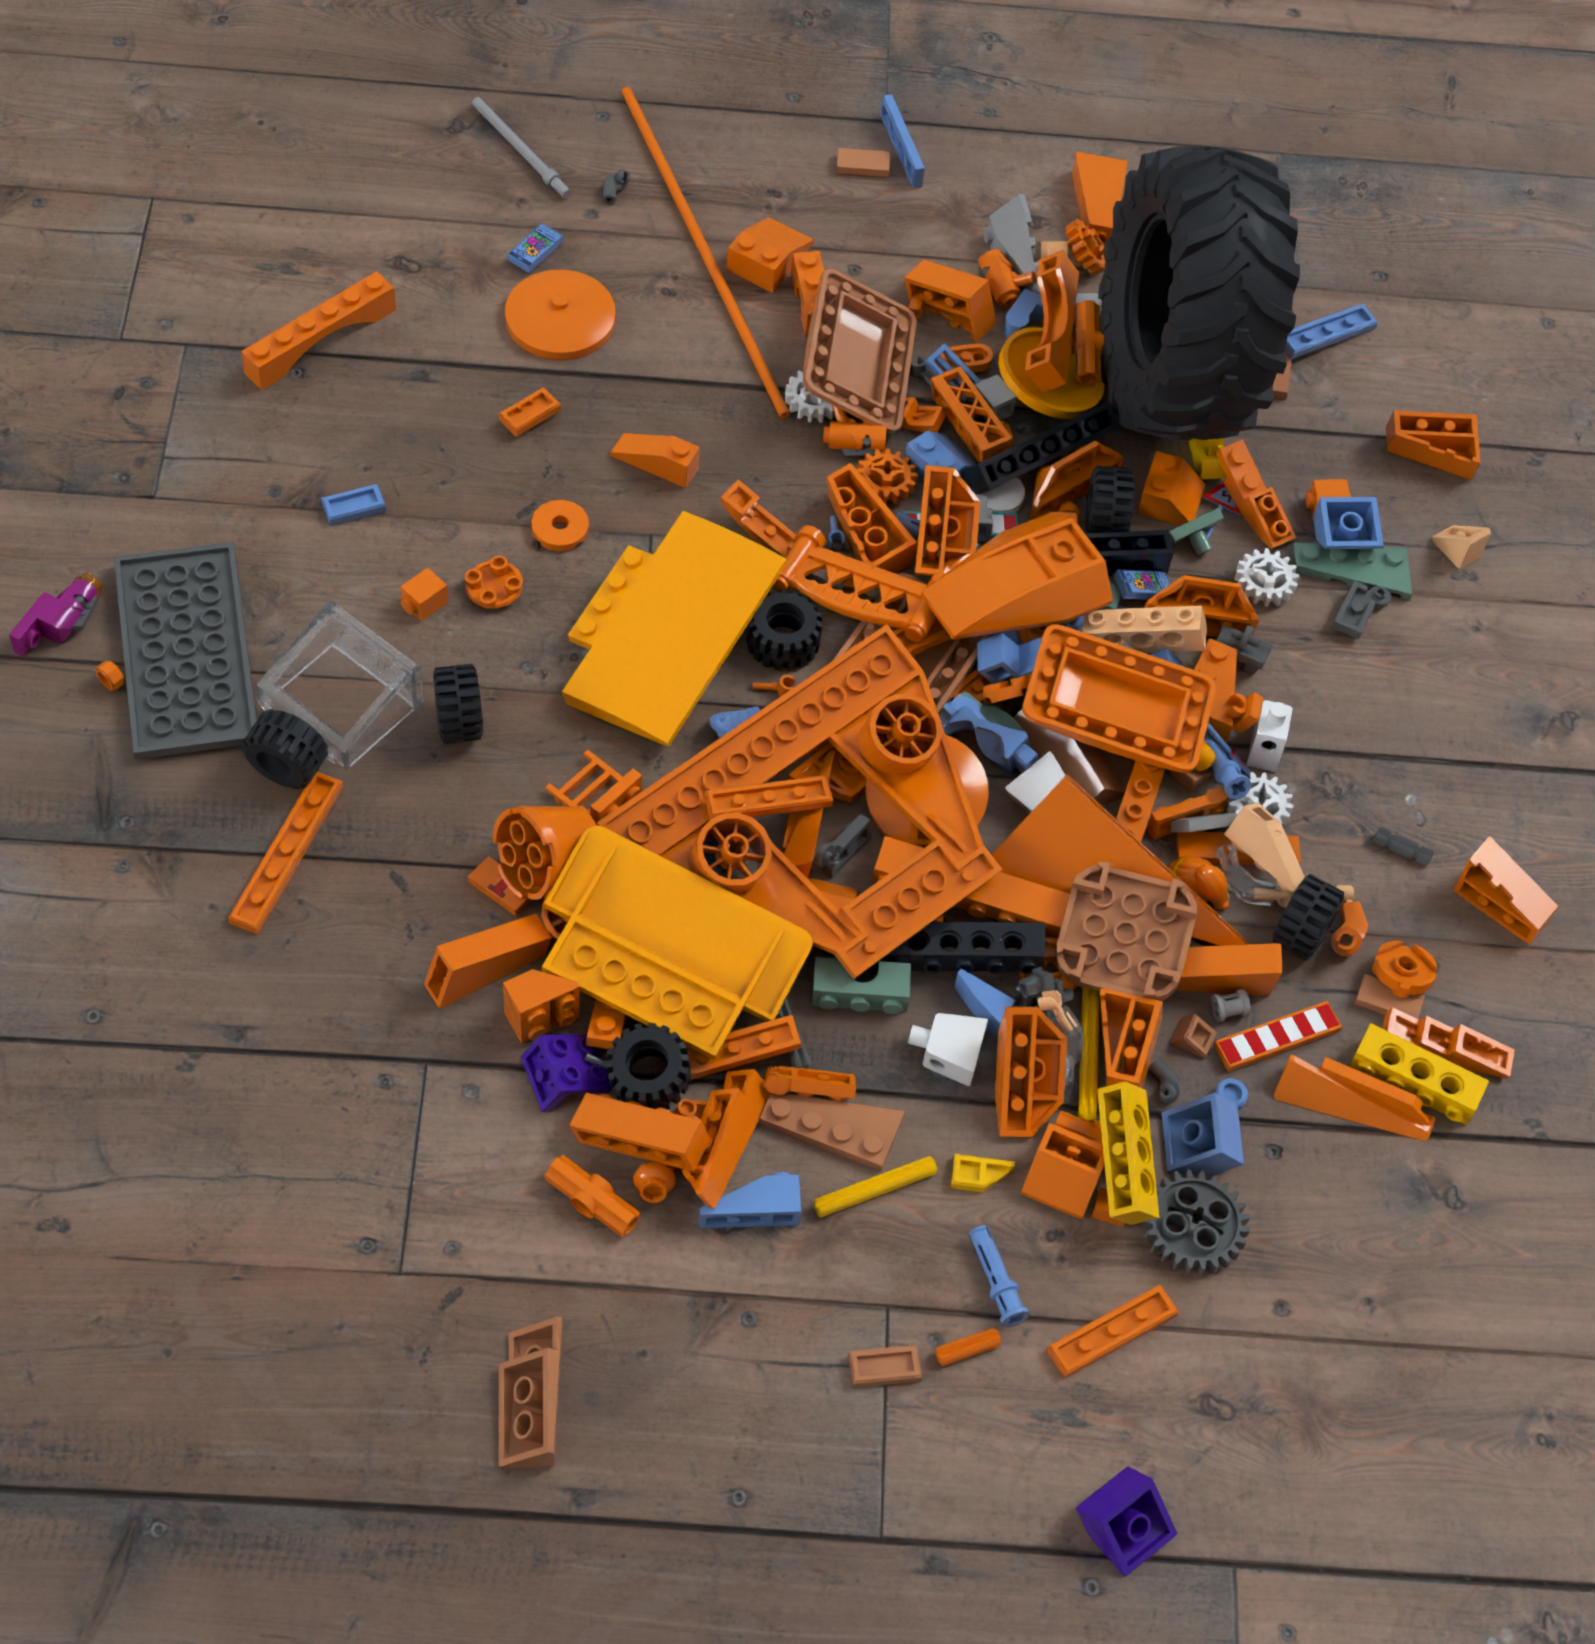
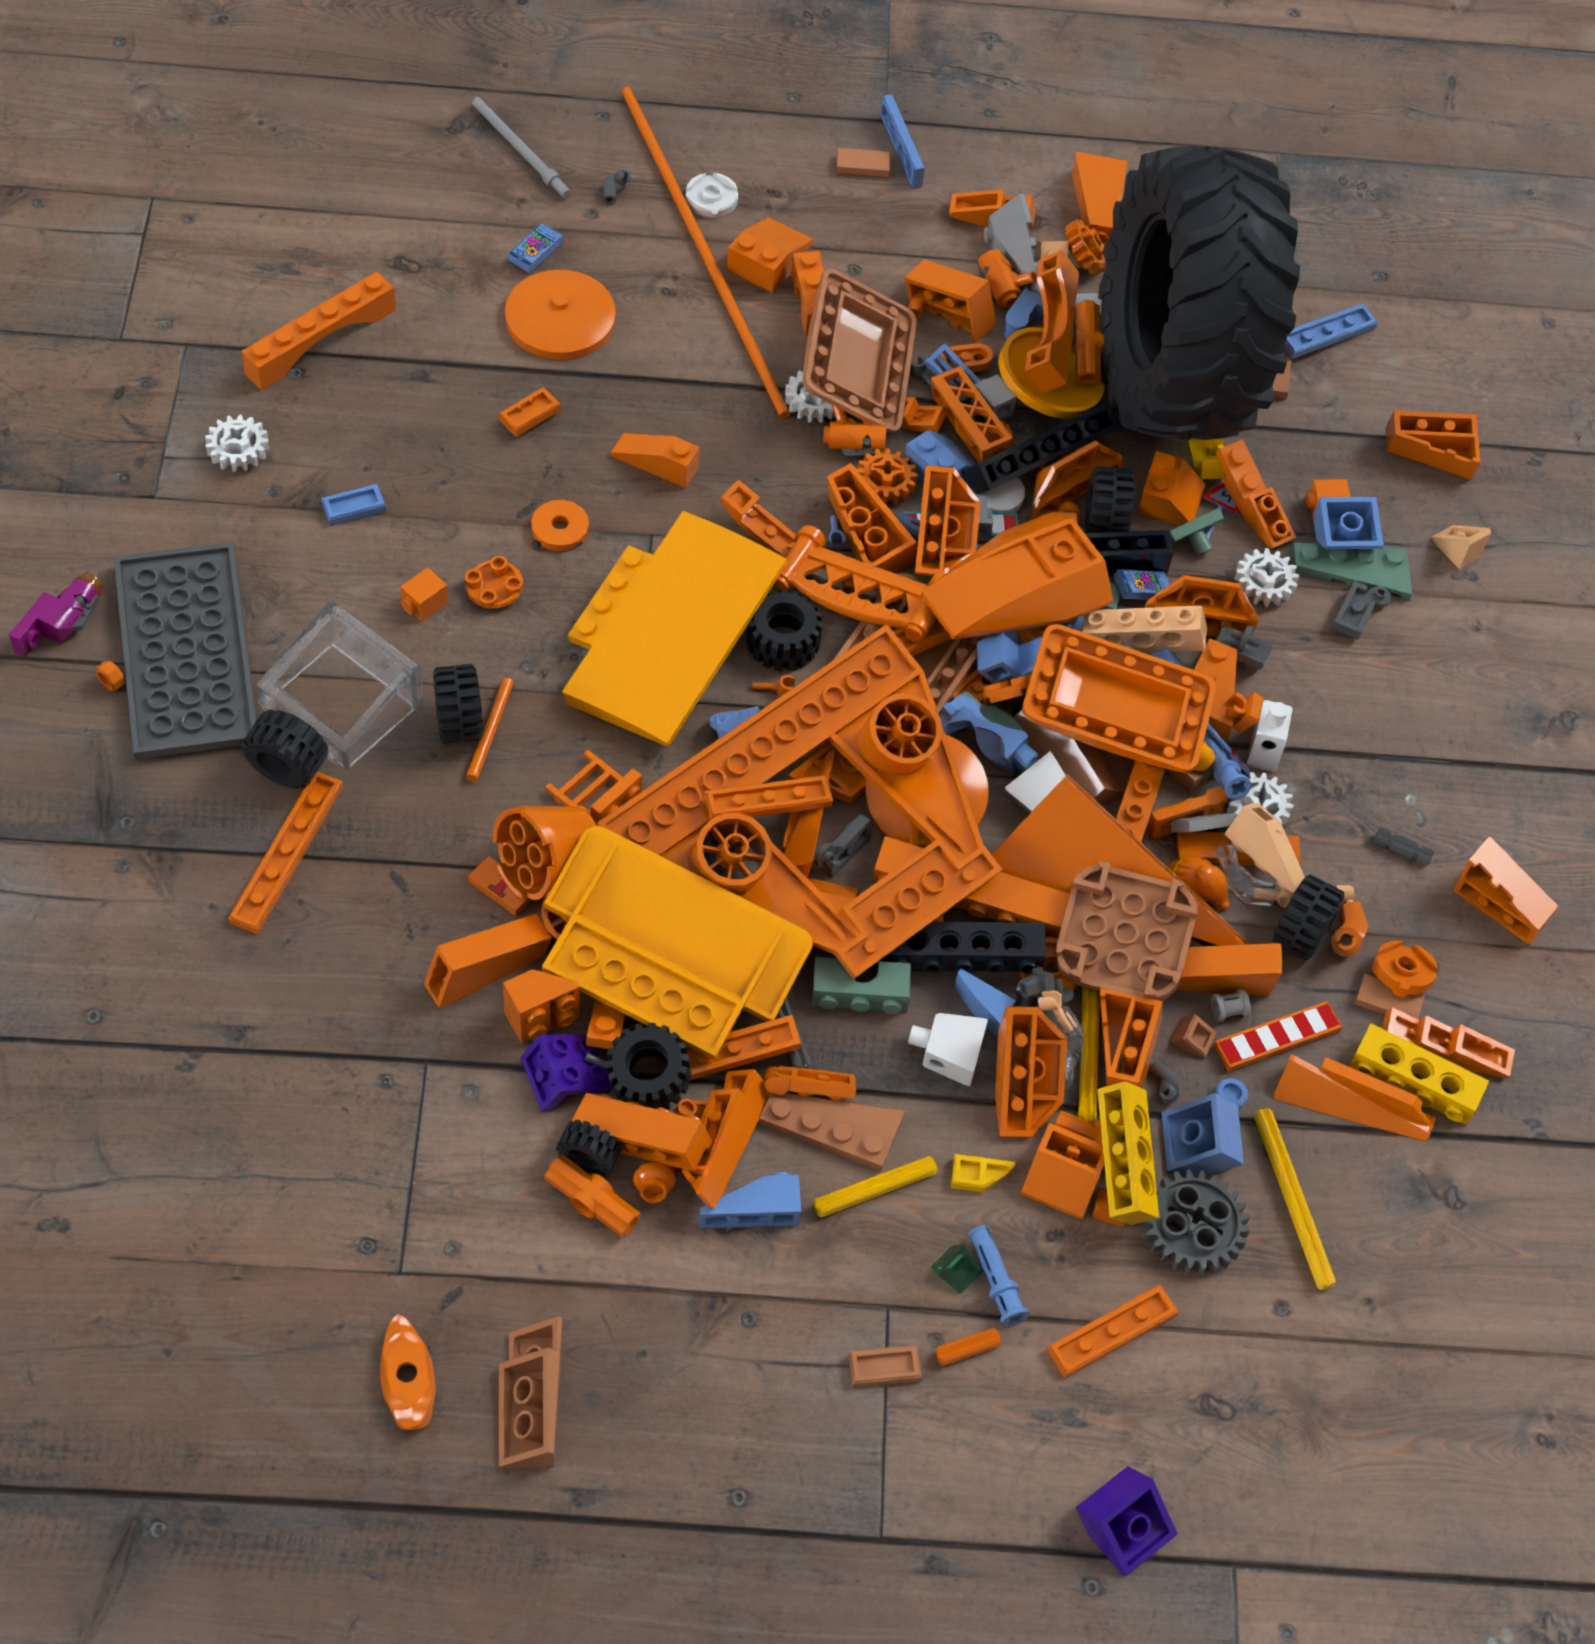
none -> white gear [205,414,269,472]
none -> orange piece [380,1314,436,1430]
none -> orange bar [466,677,514,782]
none -> black tyre [556,1120,622,1176]
none -> white tile [685,173,738,218]
none -> clear green slope [931,1245,983,1293]
none -> orange slope [949,189,1036,229]
none -> yellow axle [1254,1108,1336,1290]

